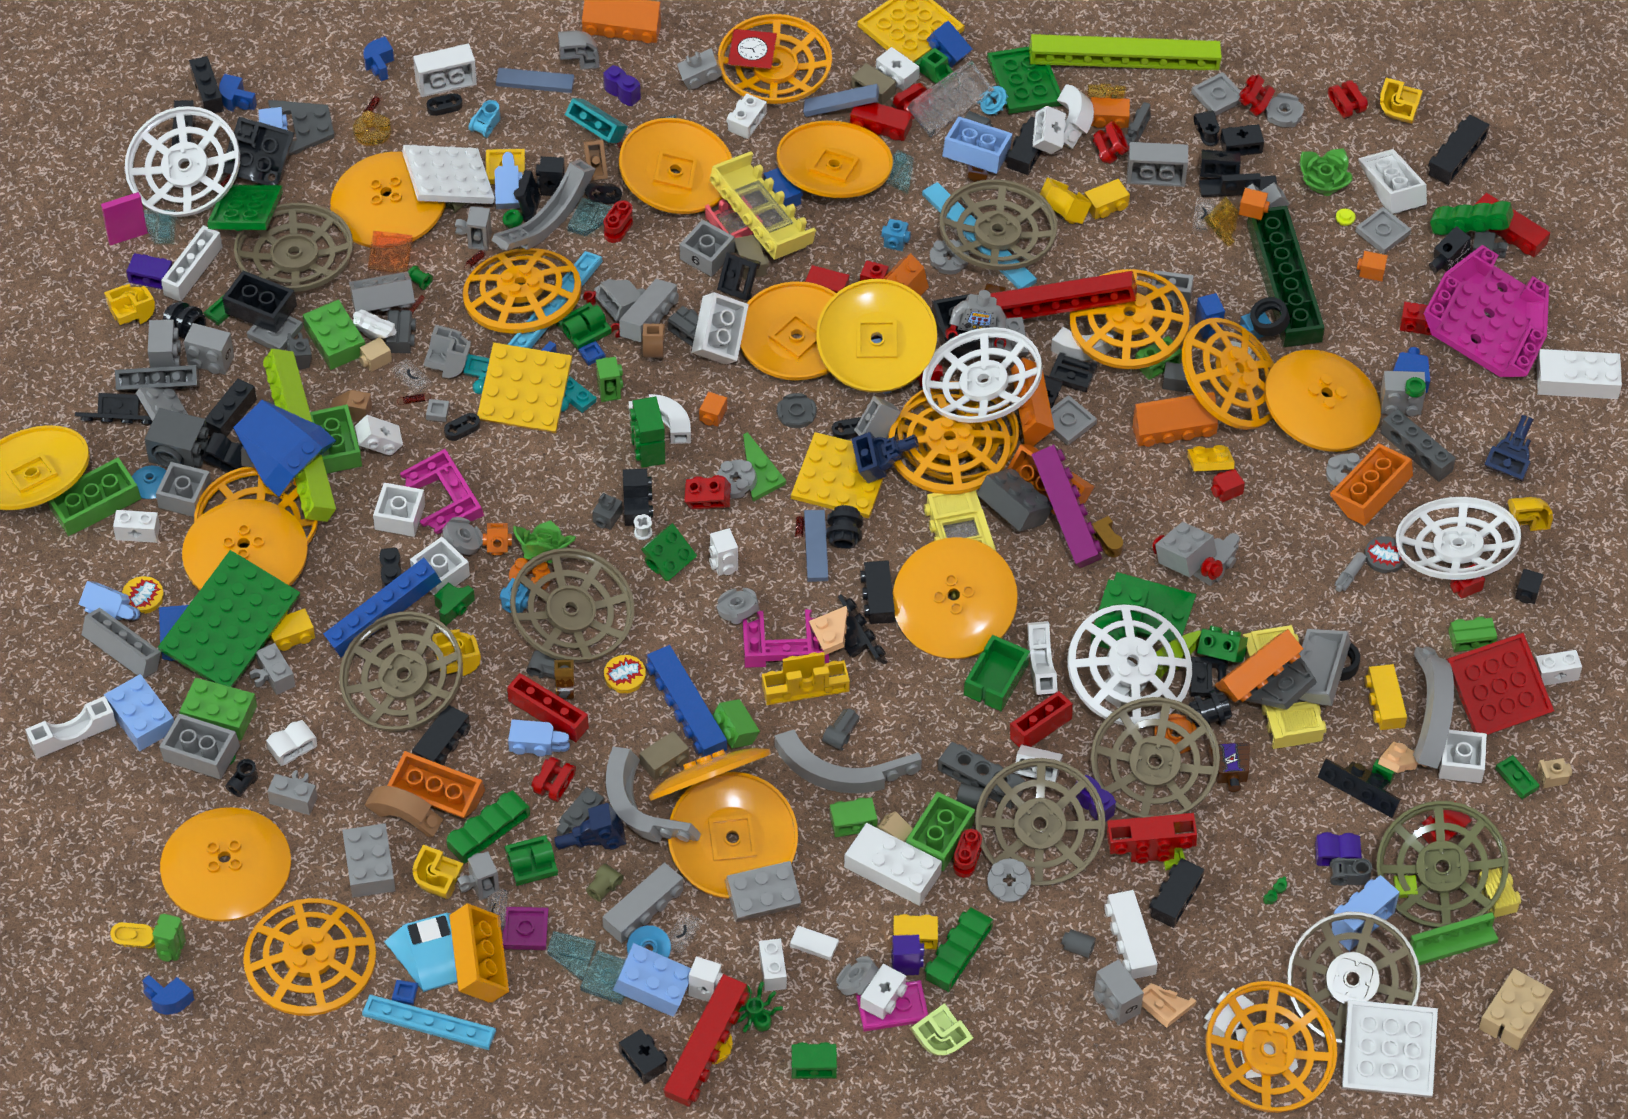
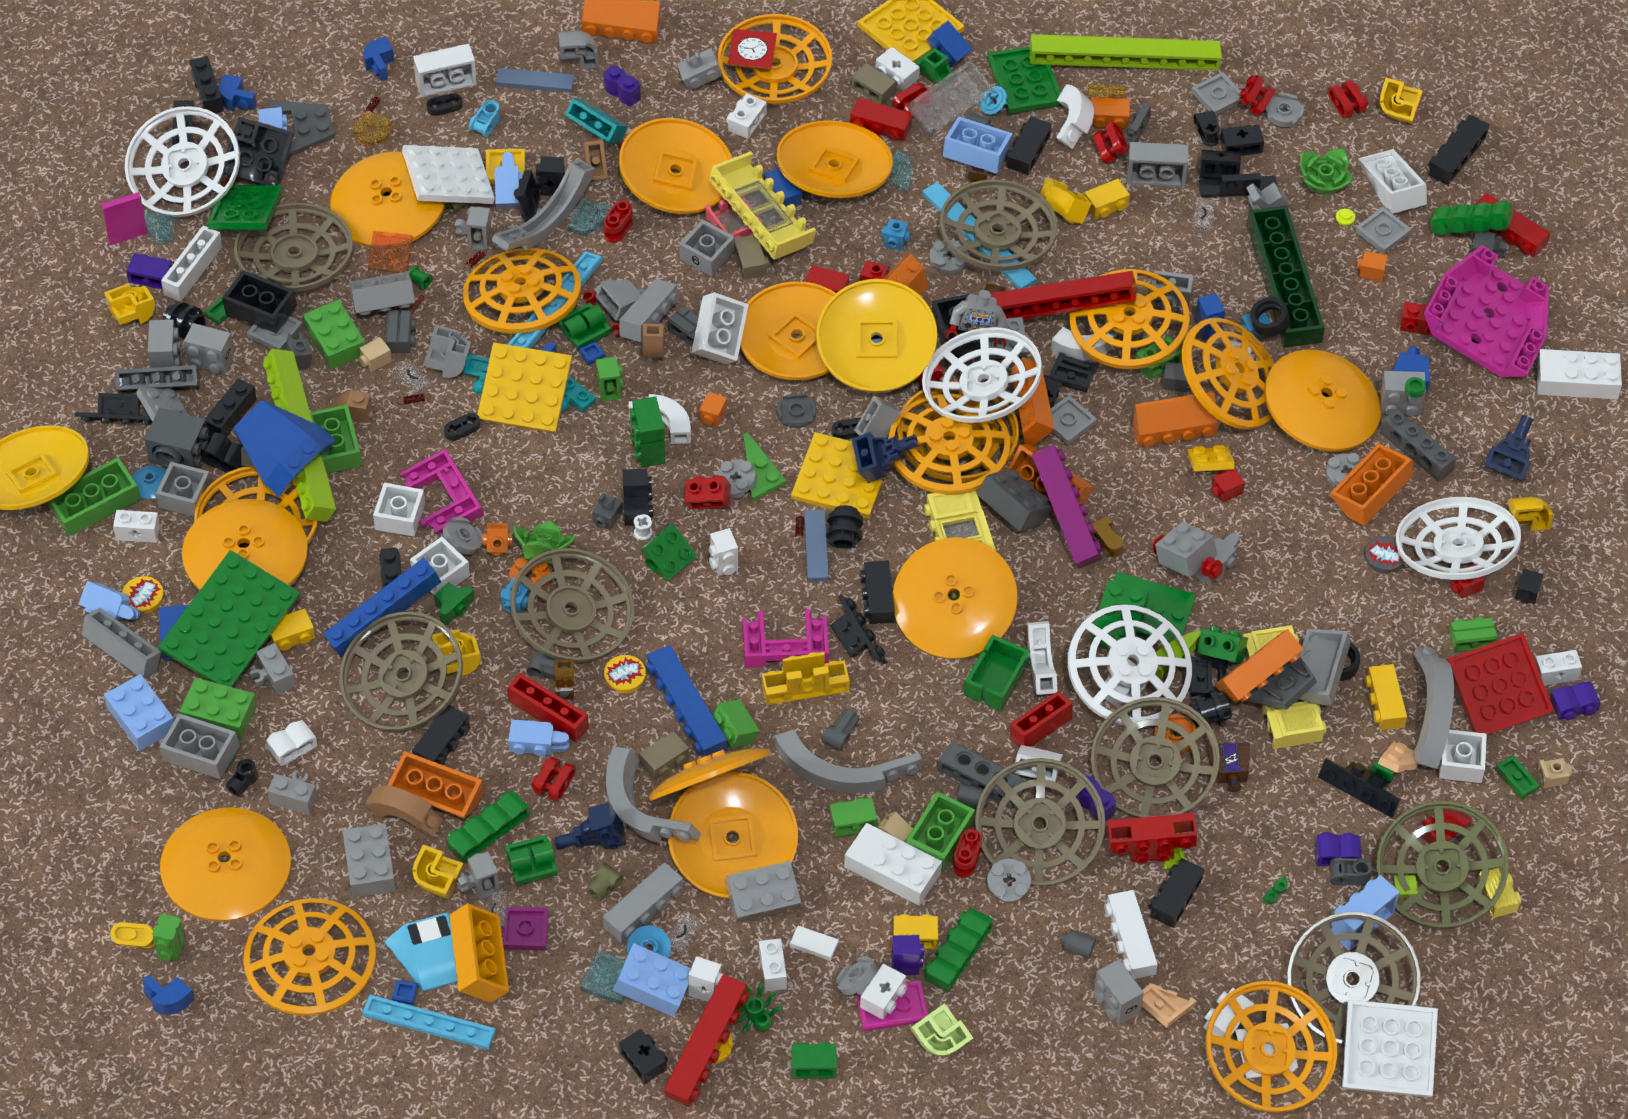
white arch [25,696,116,759] -> none
white rock [353,309,397,340] -> none
white brick [355,415,403,455] -> none
light grey plate [426,399,450,422] -> none
green tile [502,209,523,229] -> none
clear light blue wing [547,931,596,981] -> none
dark grey hinge [556,787,604,836] -> none
black beam [585,182,622,203] -> none
black plate [717,252,761,301] -> none
light grey plate [717,588,759,624] -> none
sand blue tile [803,84,879,117] -> none
light nougat wing [809,606,849,655] -> none
white brick [1032,106,1066,154] -> none
clear yellow wing [1203,197,1238,247] -> none
orange brick [1239,188,1270,220] -> none
light grey piece [1335,552,1367,592] -> none
bright green fence [1409,912,1498,965] -> none
black torso [1429,226,1471,273] -> none
tan piece [1479,968,1553,1051] -> none
none -> dark purple brick [1550,681,1601,721]

